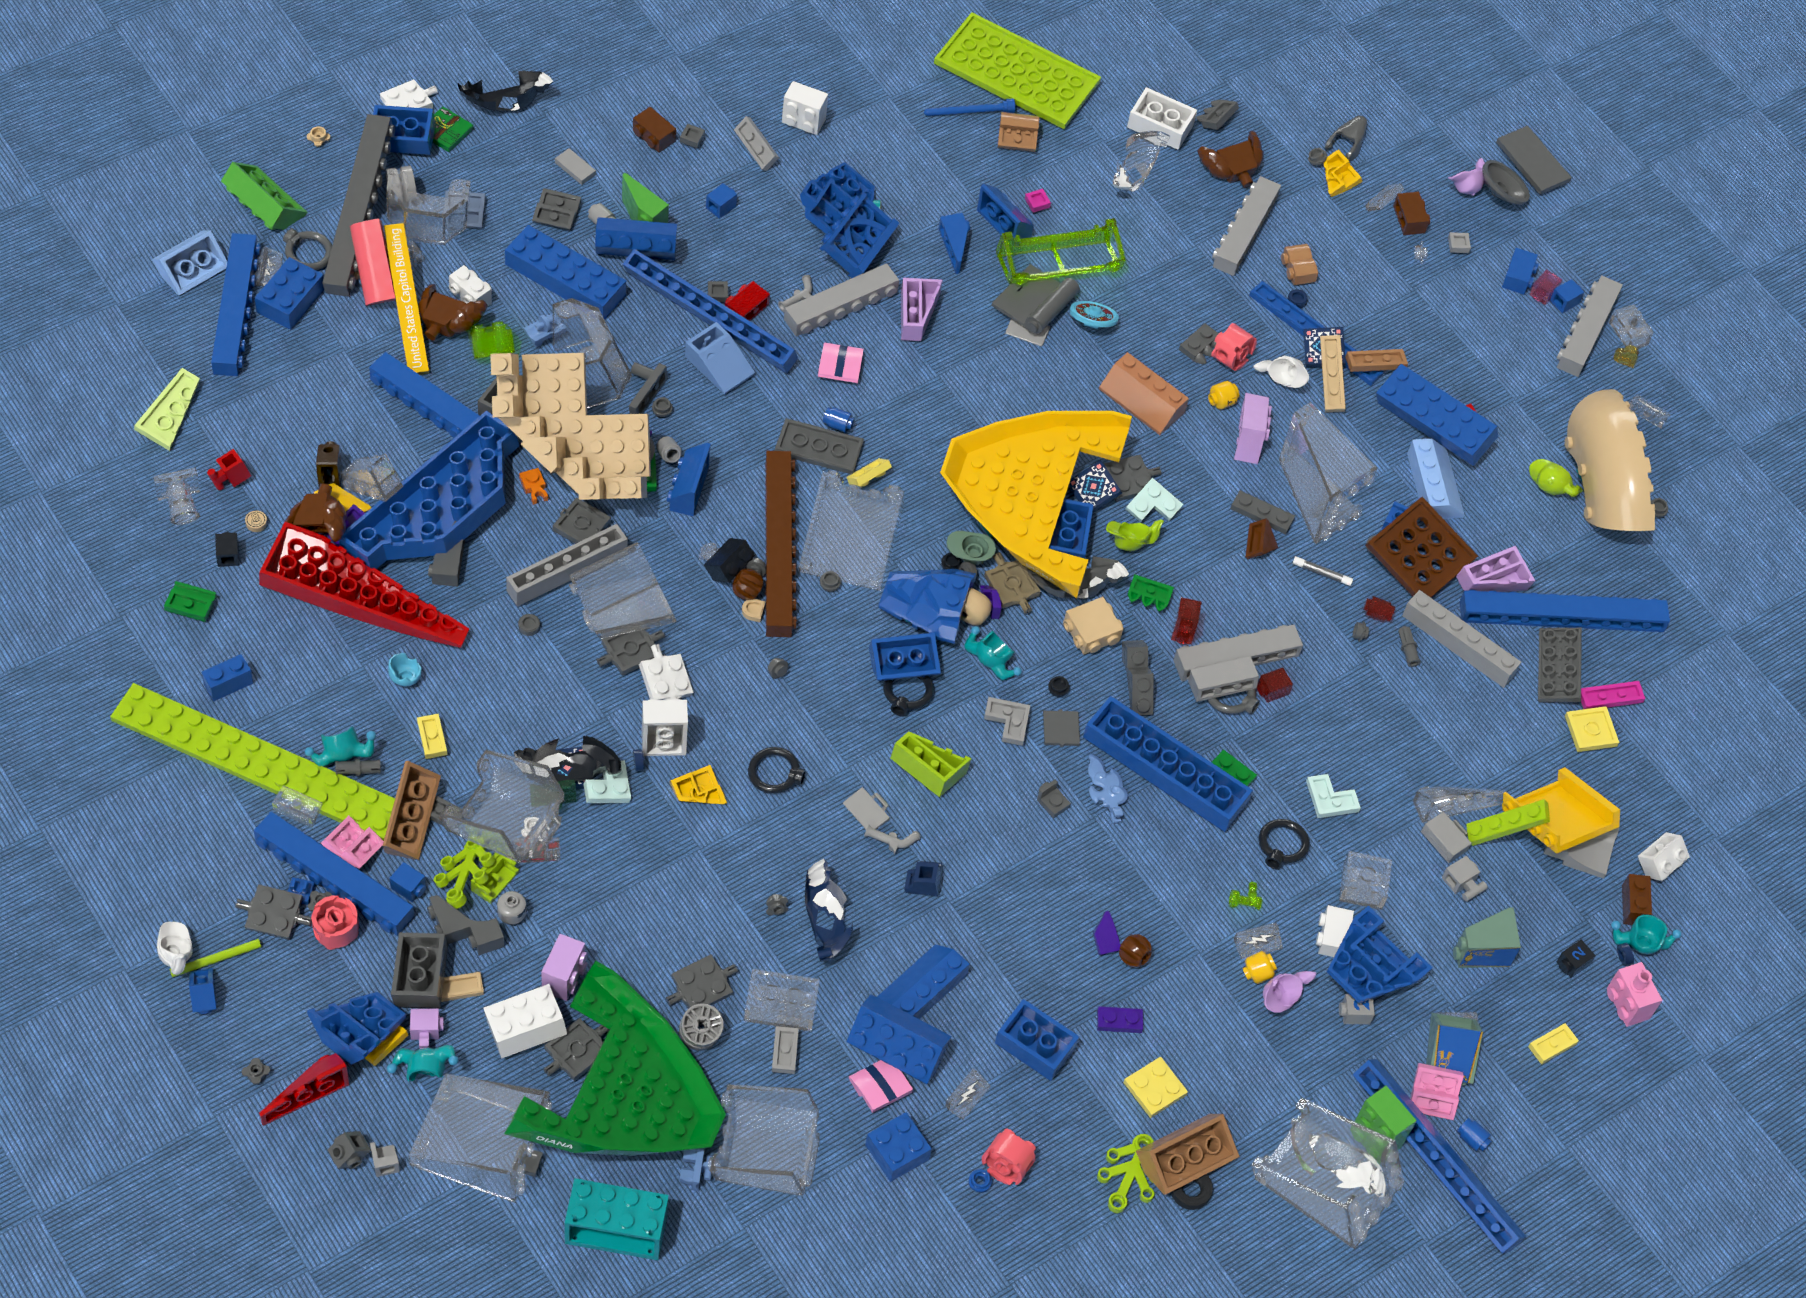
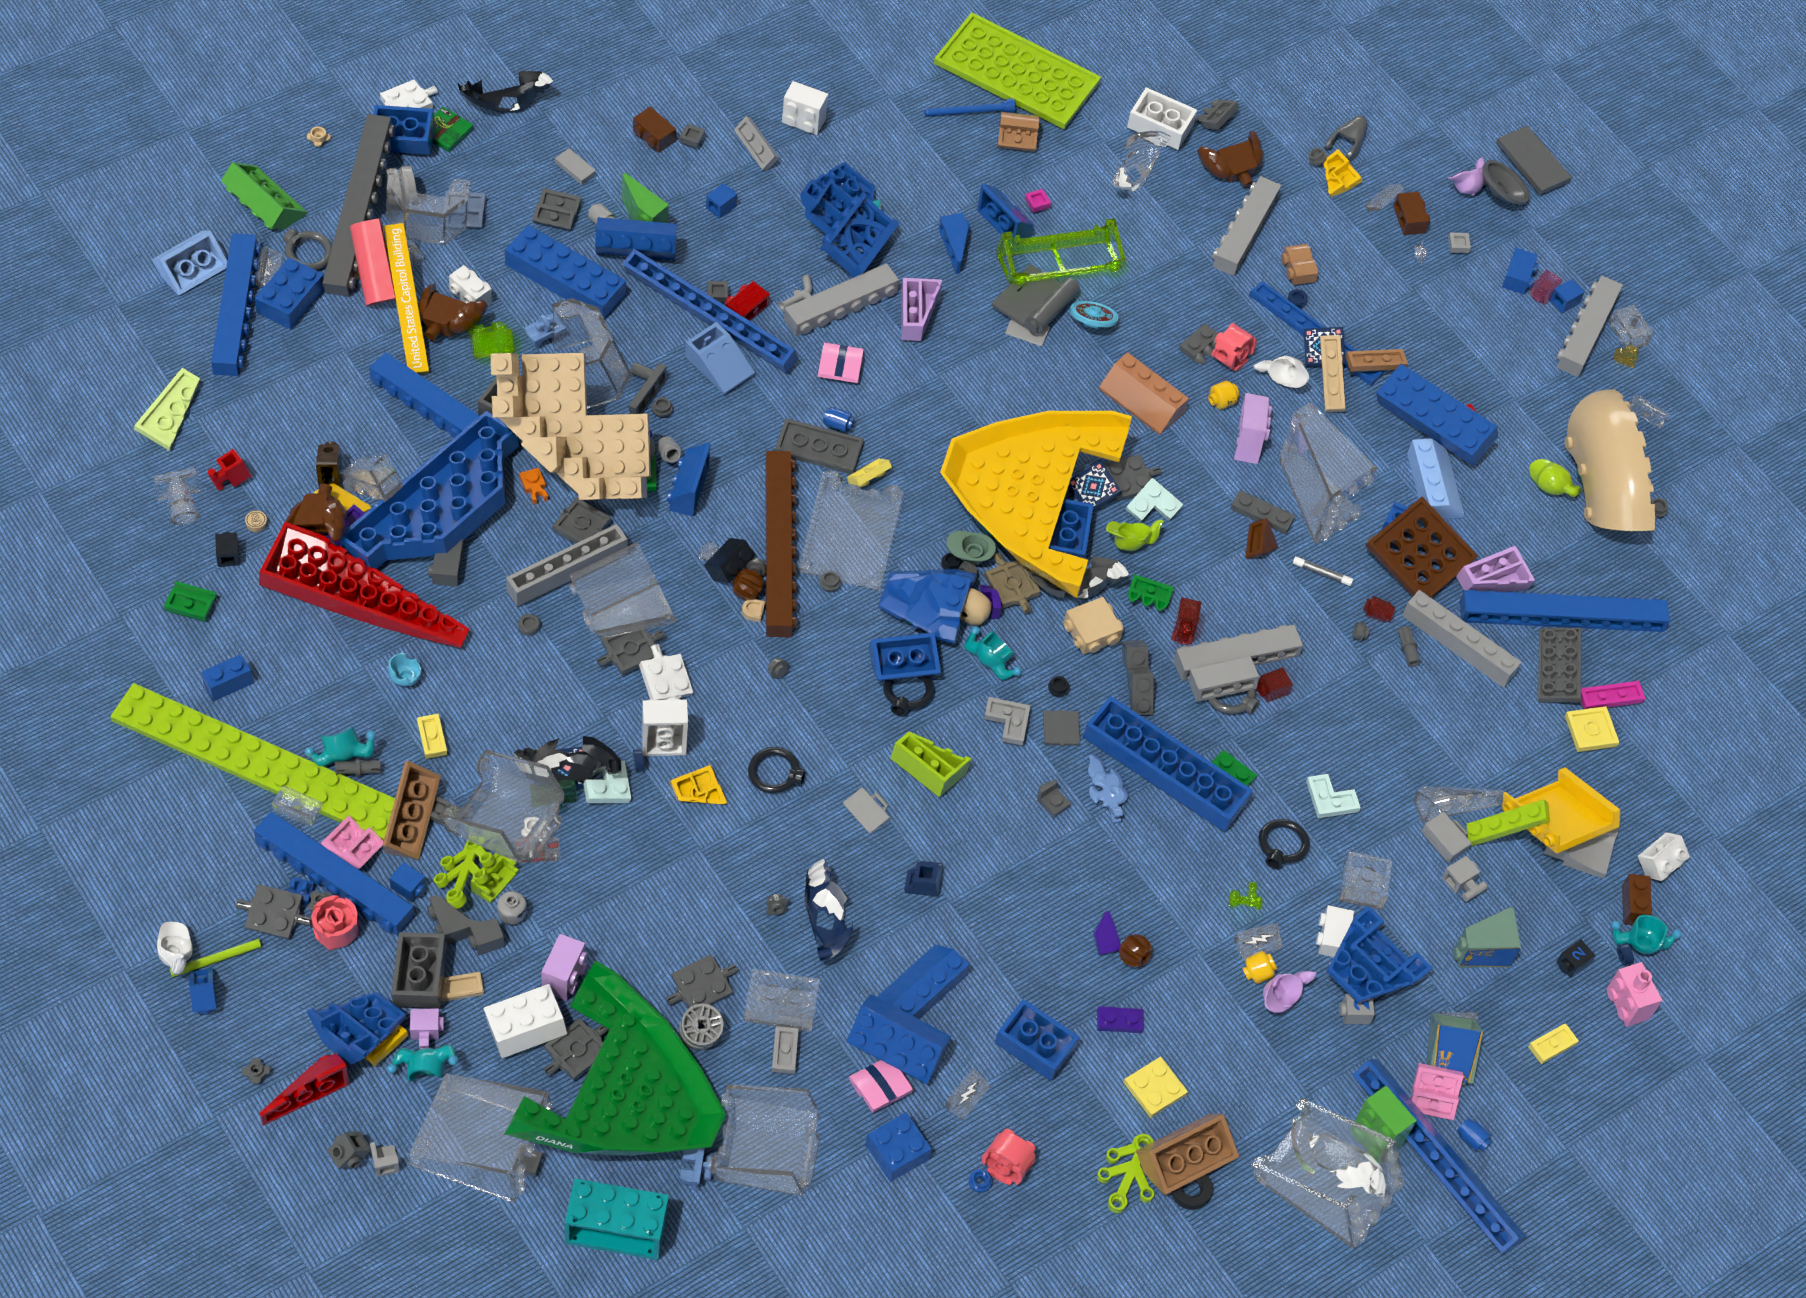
light grey piece [864,825,921,855] -> none

